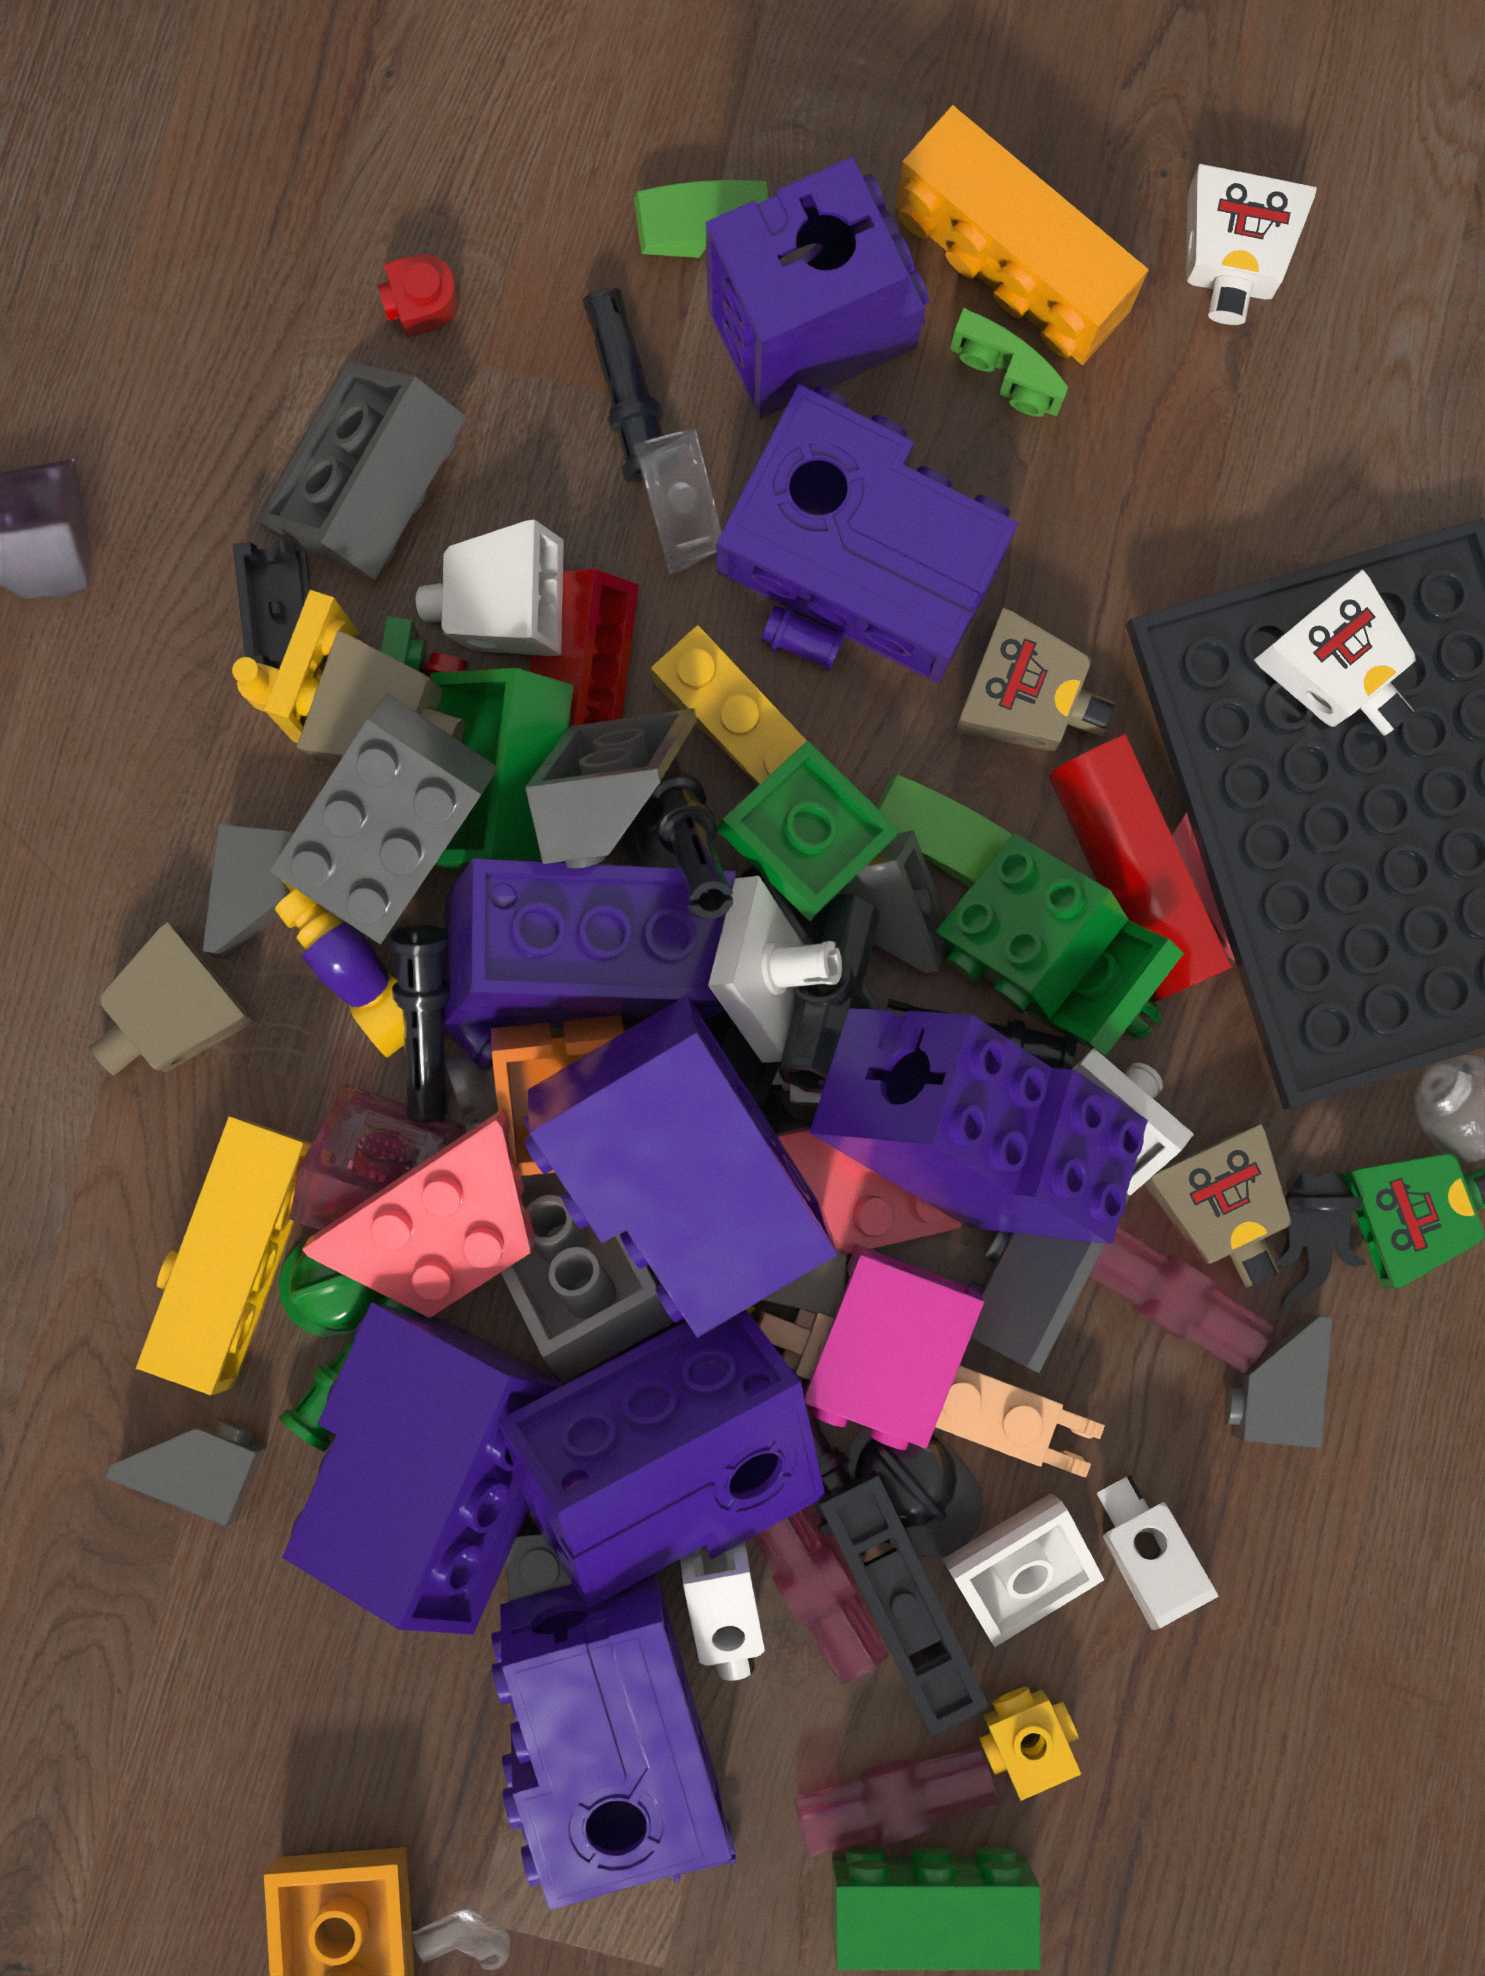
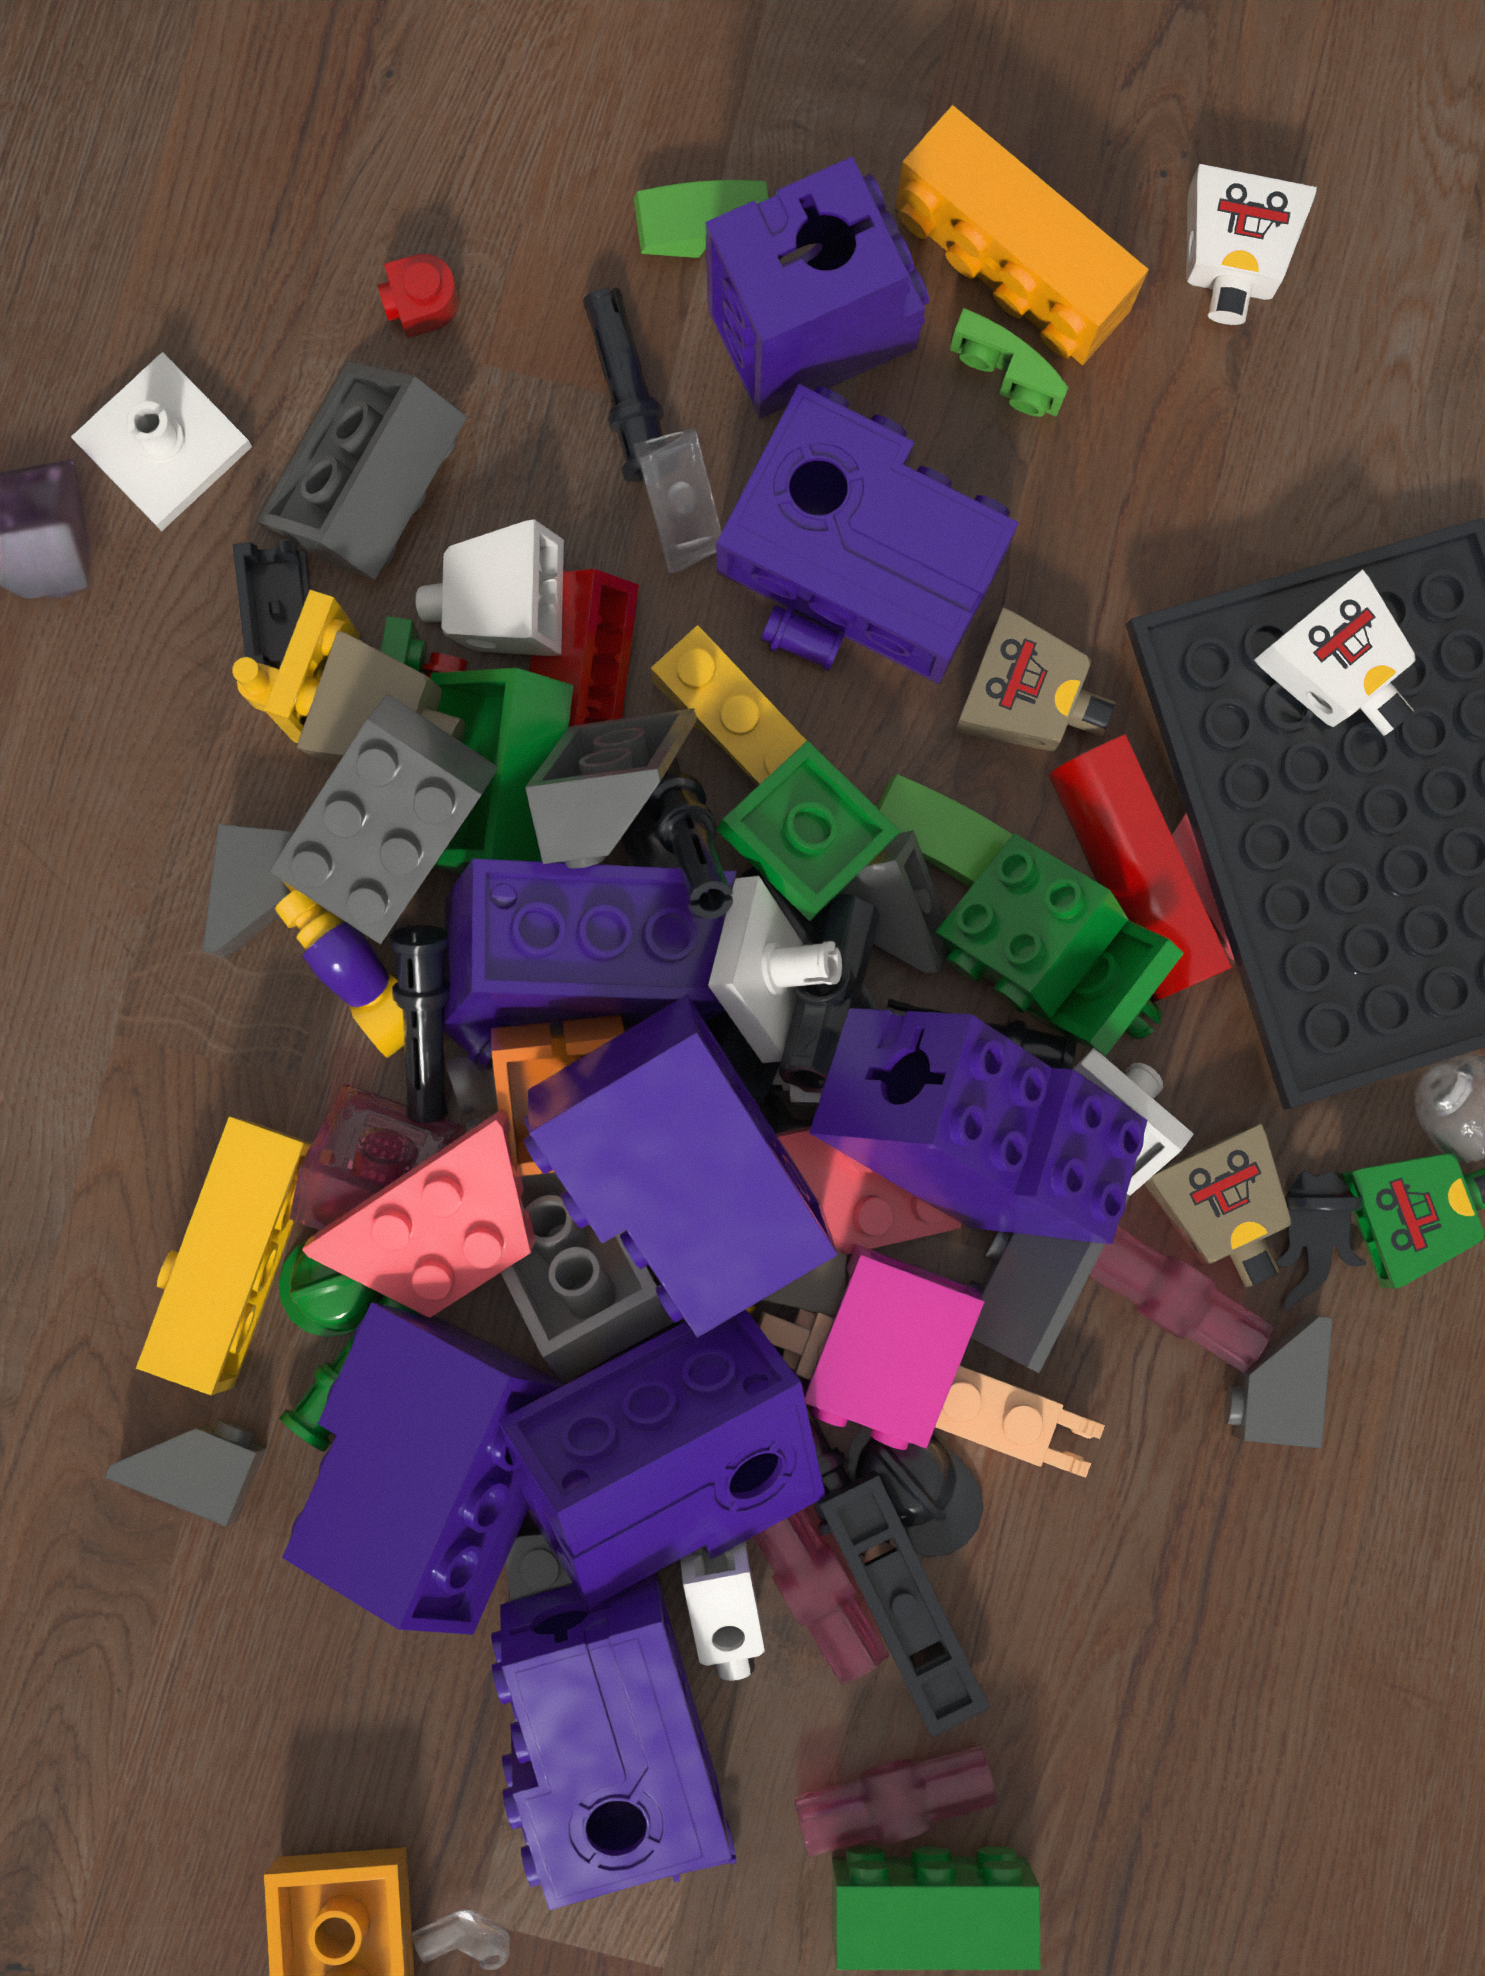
dark tan torso [89,922,255,1076] -> none
white slope [942,1493,1104,1647] -> none
yellow brick [979,1687,1081,1801] -> none
white torso [1097,1475,1219,1630] -> none
none -> white tile [71,352,252,532]

